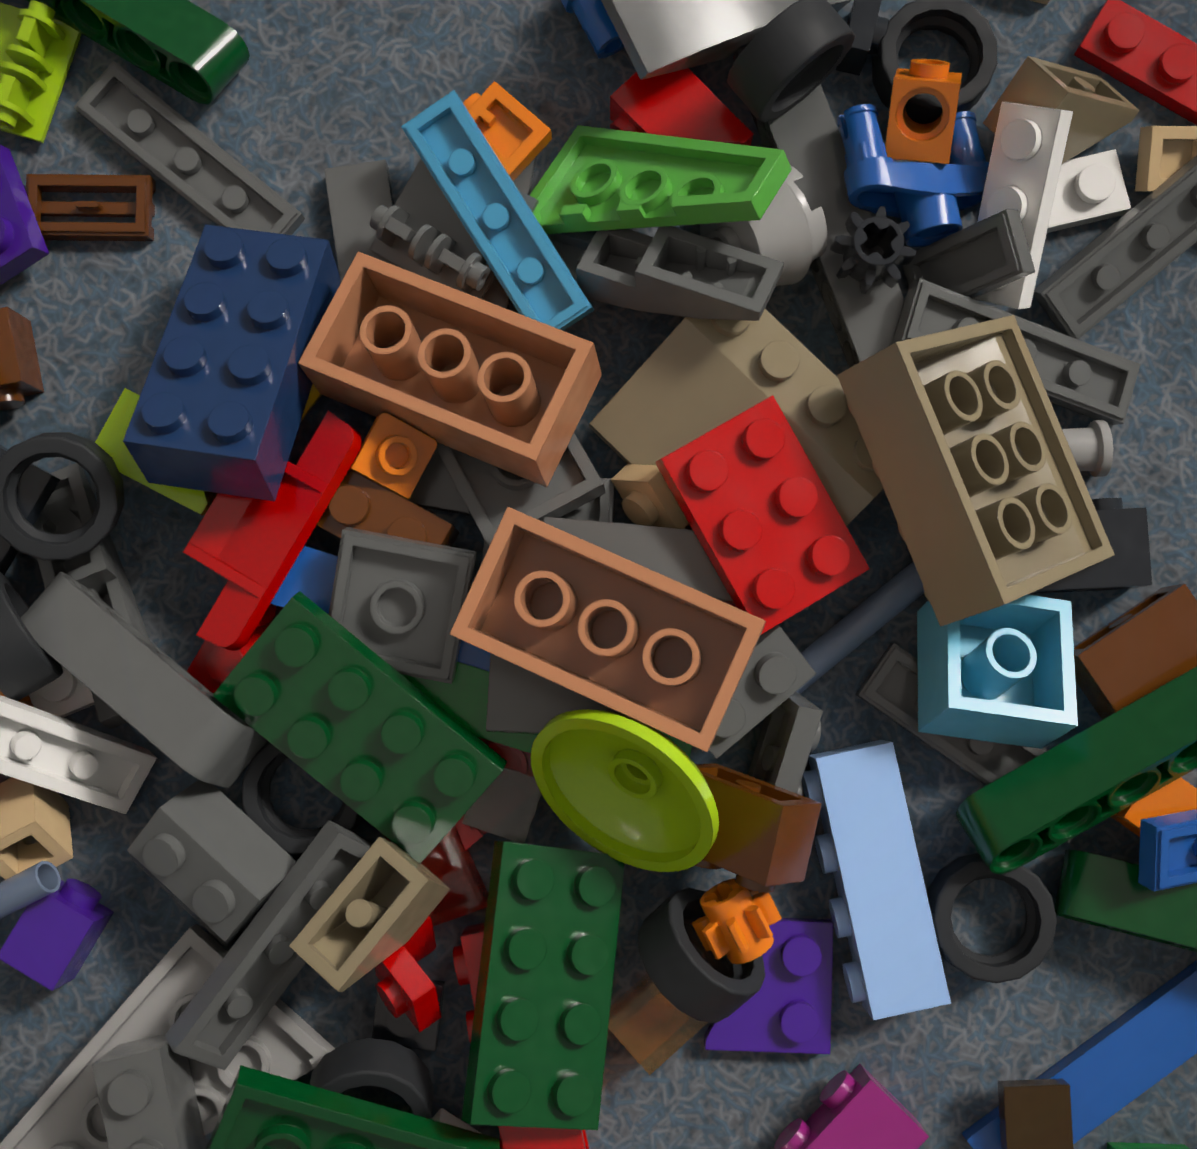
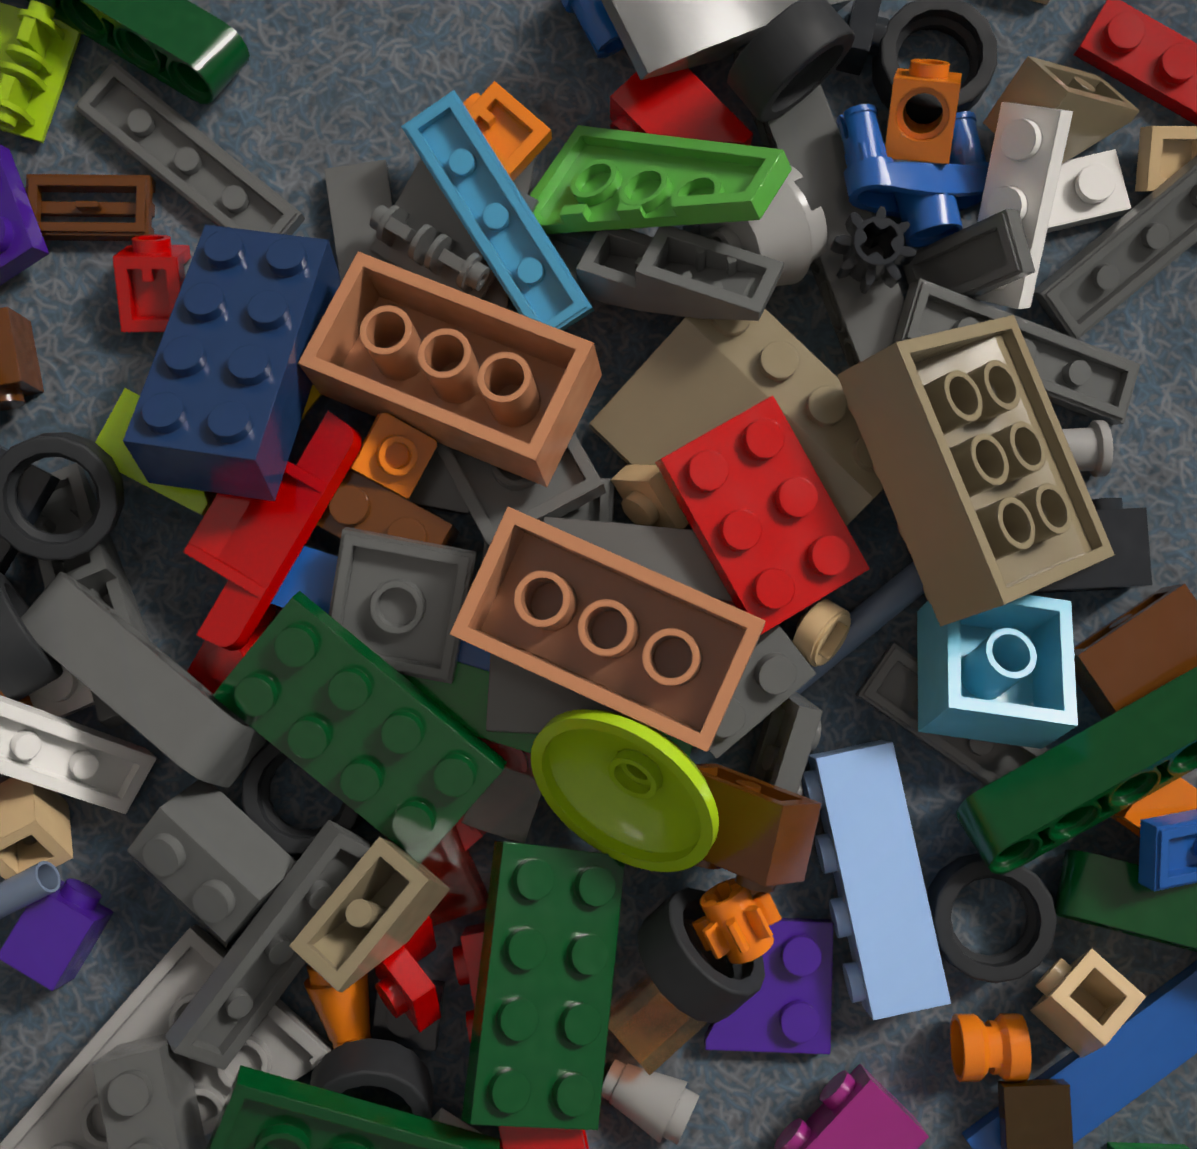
none -> red bracket [113,234,191,332]
none -> orange cone [304,964,372,1049]
none -> light grey cone [601,1059,700,1145]
none -> tan tile [793,599,851,667]
none -> orange wheel [950,1013,1032,1082]
none -> tan brick [1030,948,1146,1058]

